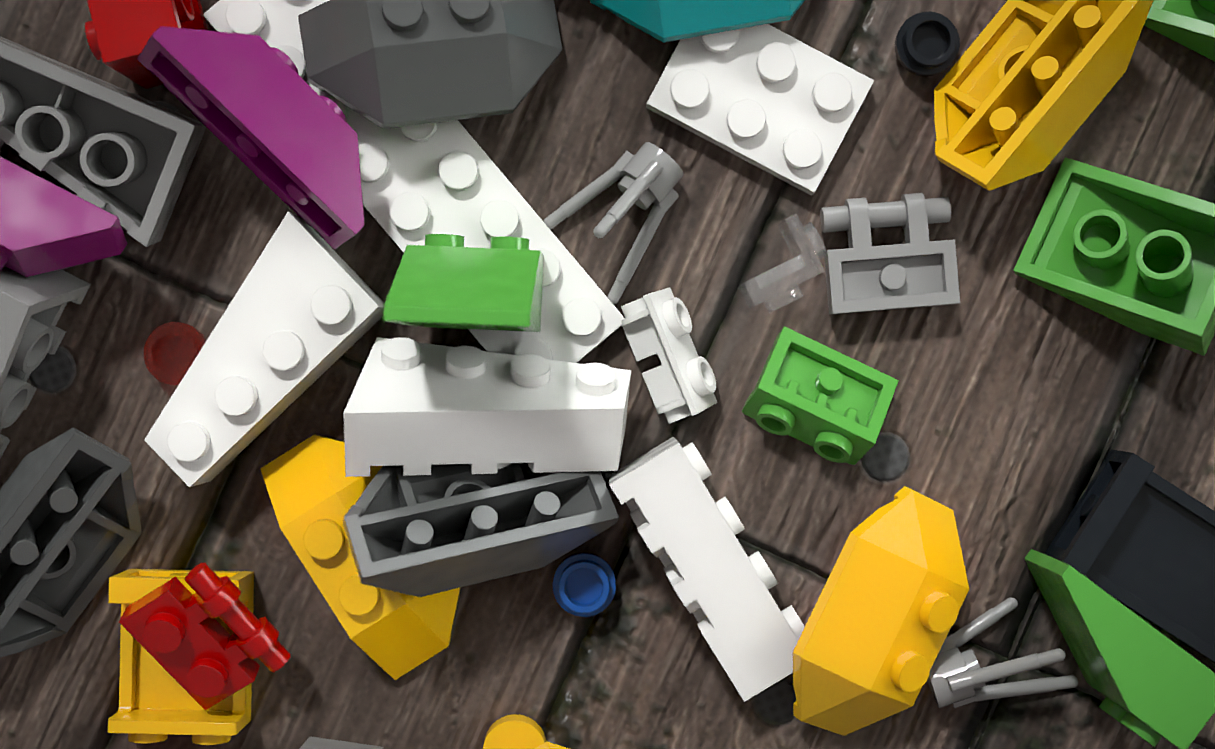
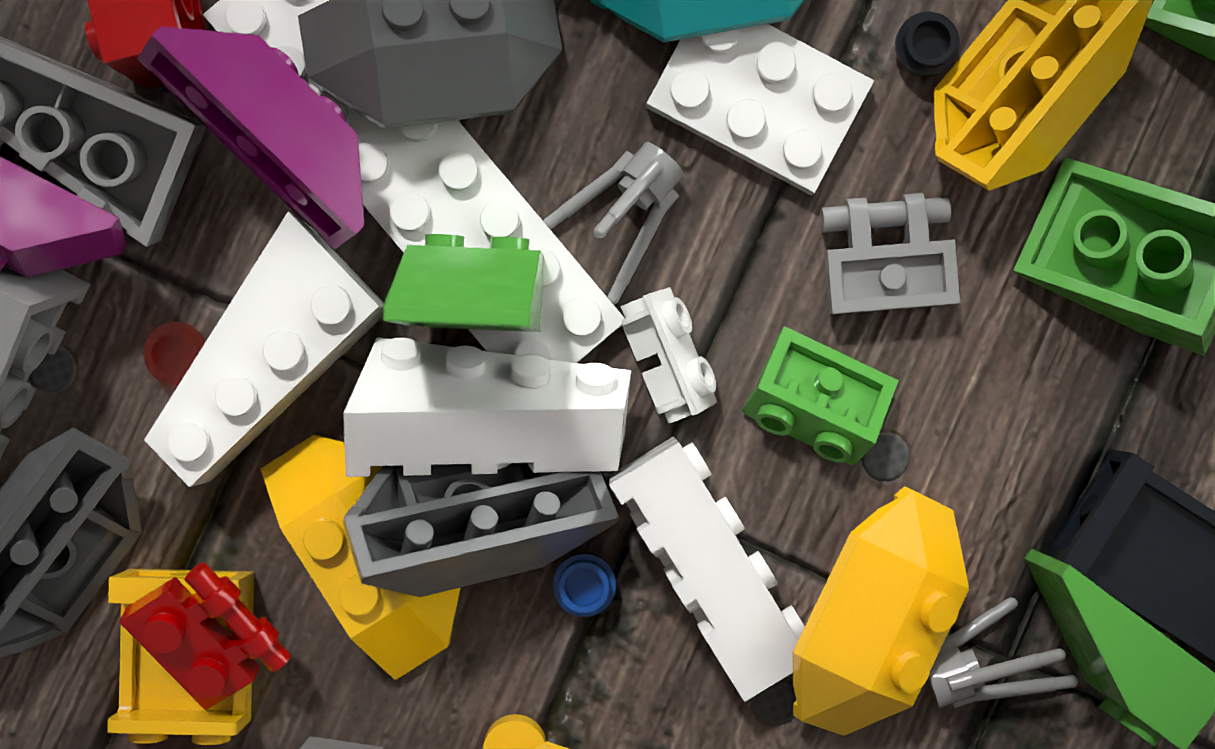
clear bracket [738,214,827,313] -> none

